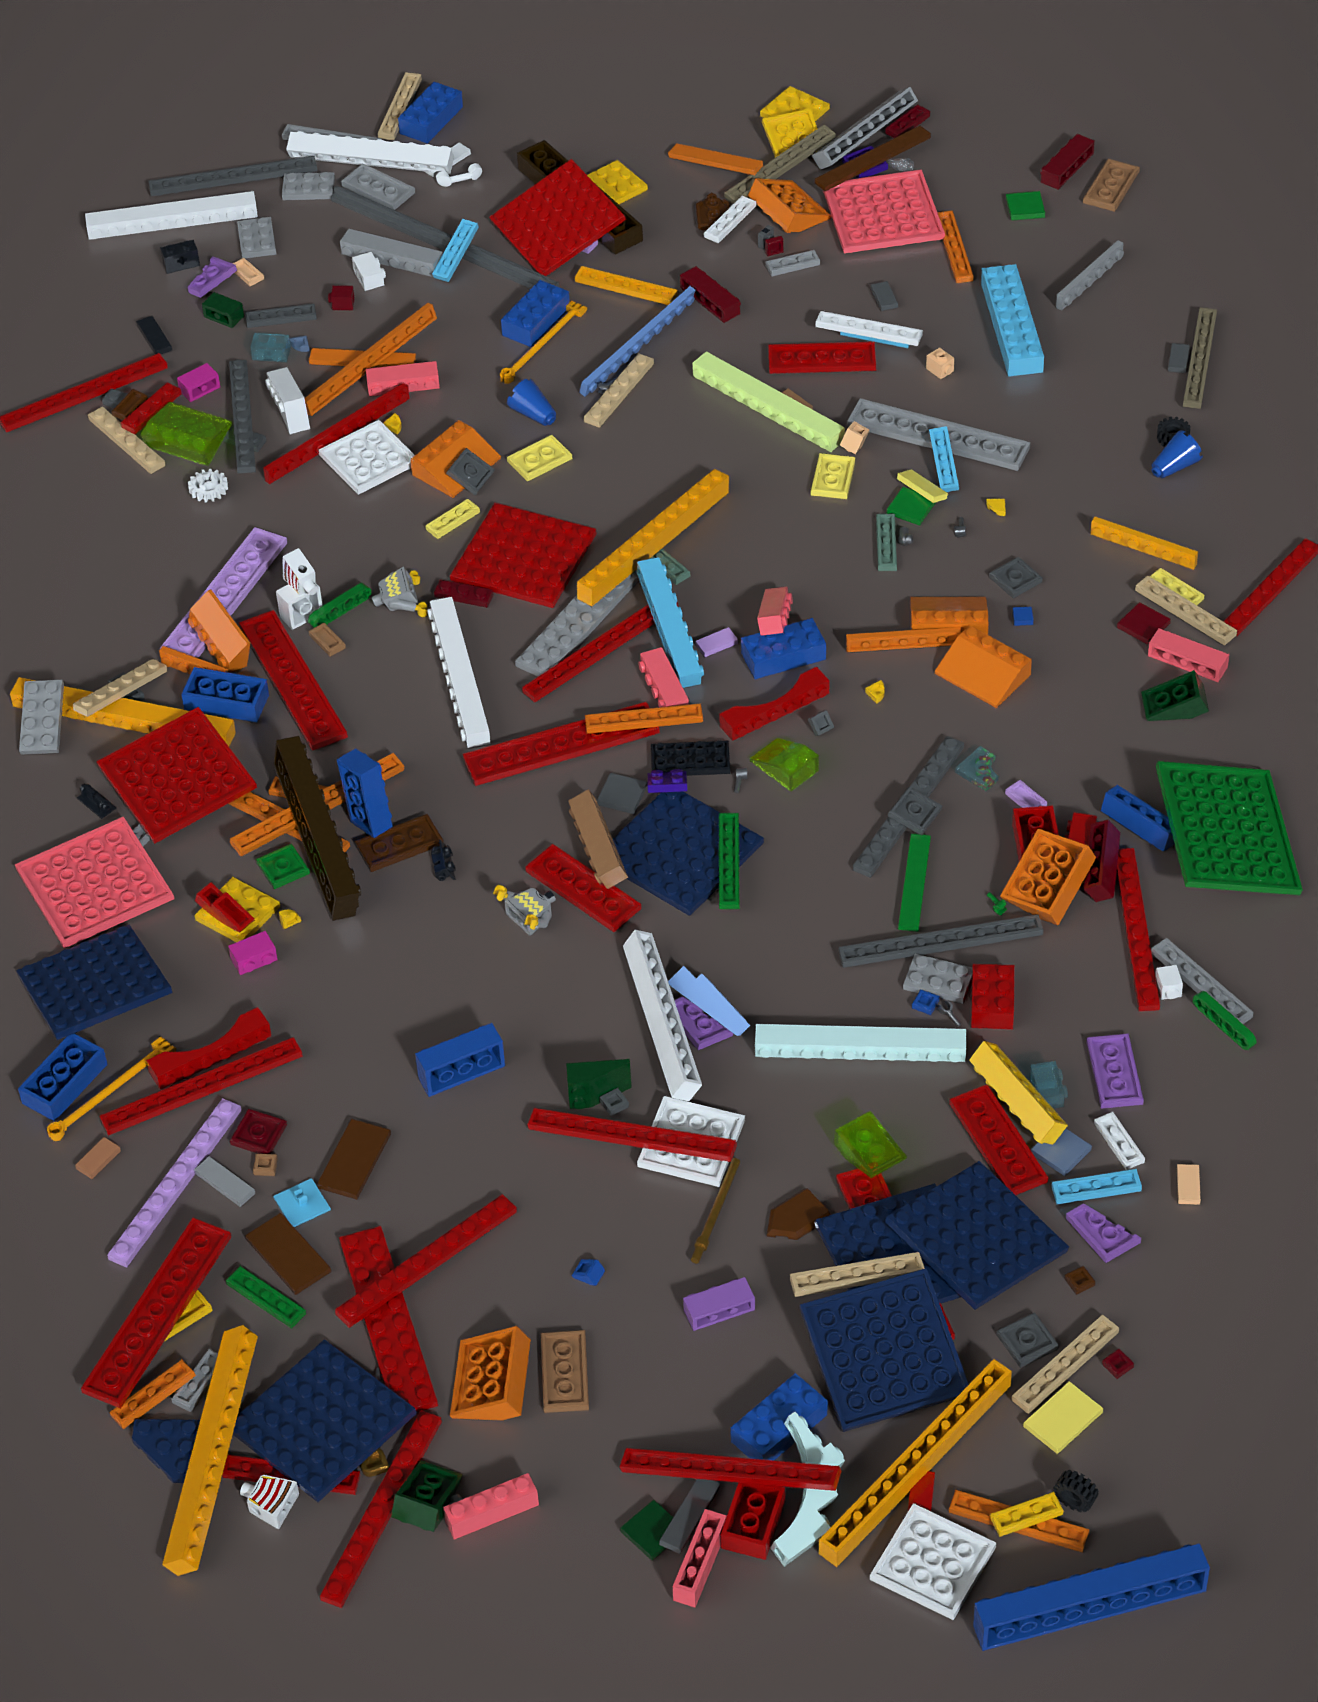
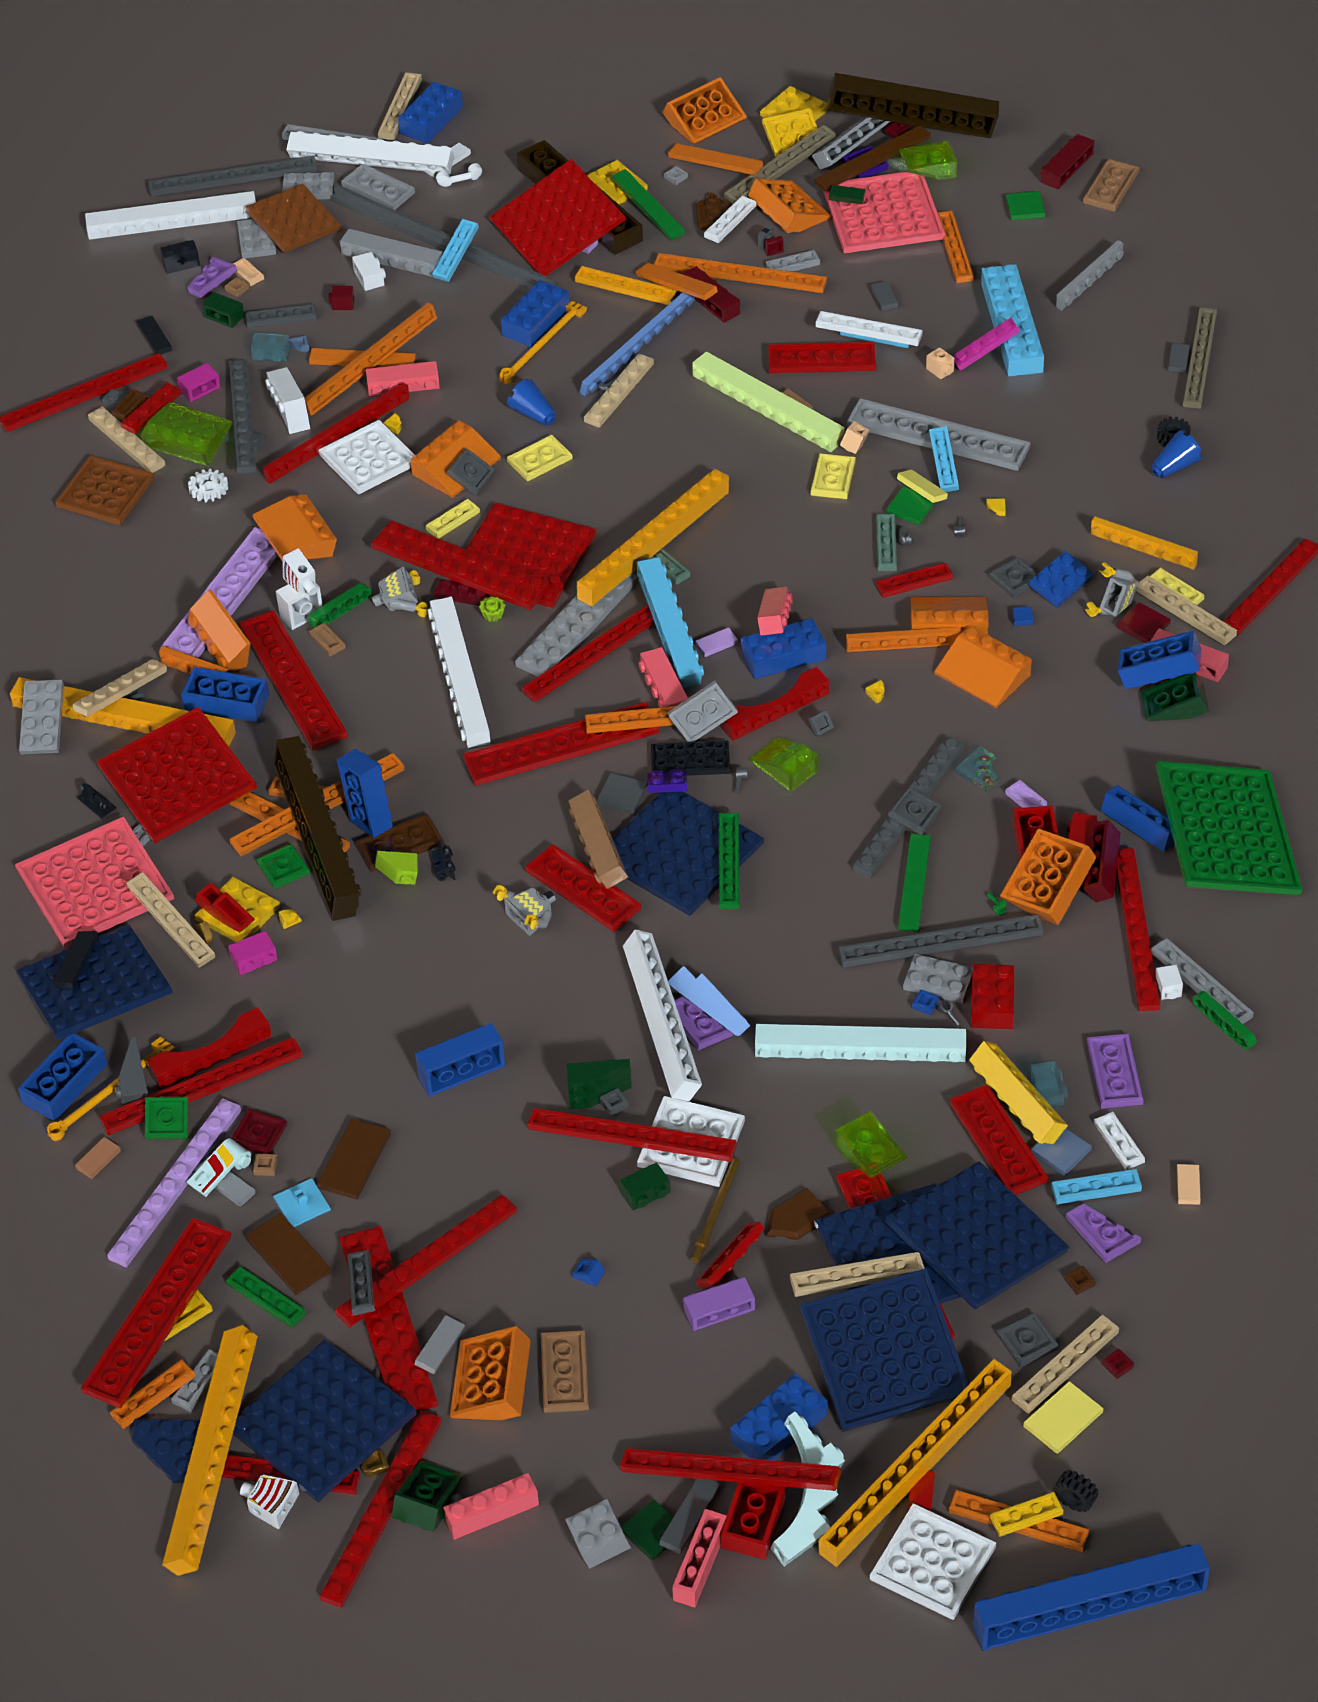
none -> black tile [53,931,99,989]
none -> dark orange plate [55,455,155,526]
none -> dark grey slope [115,1037,148,1106]
none -> tan plate [126,872,215,968]
none -> green tile [145,1097,188,1140]
none -> light aqua door [187,1138,251,1197]
none -> pearl gold tile [194,921,213,945]
none -> medium nougat tile [224,277,249,297]
none -> dark orange plate [246,184,341,253]
none -> orange slope [253,495,337,562]
none -> dark grey tile [347,1250,375,1316]
none -> red plate [371,520,550,611]
none -> lime slope [375,851,418,885]
none -> light grey tile [414,1315,465,1374]
none -> lime piece [479,596,506,622]
none -> light grey brick [565,1499,631,1569]
none -> green tile [612,169,685,241]
none -> dark green brick [619,1162,670,1211]
none -> orange tile [635,263,718,300]
none -> orange plate [654,253,827,293]
none -> orange slope [663,77,747,145]
none -> light grey tile [664,166,688,185]
none -> light grey plate [667,680,738,742]
none -> red plate [696,1222,765,1288]
none -> dark brown brick [827,73,999,139]
none -> dark green tile [829,185,866,204]
none -> red tile [876,562,953,598]
none -> clear neon green slope [899,141,958,180]
none -> dark pink plate [952,318,1021,371]
none -> blue plate [1029,551,1094,608]
none -> light grey torso [1085,563,1139,617]
none -> blue brick [1118,630,1201,689]

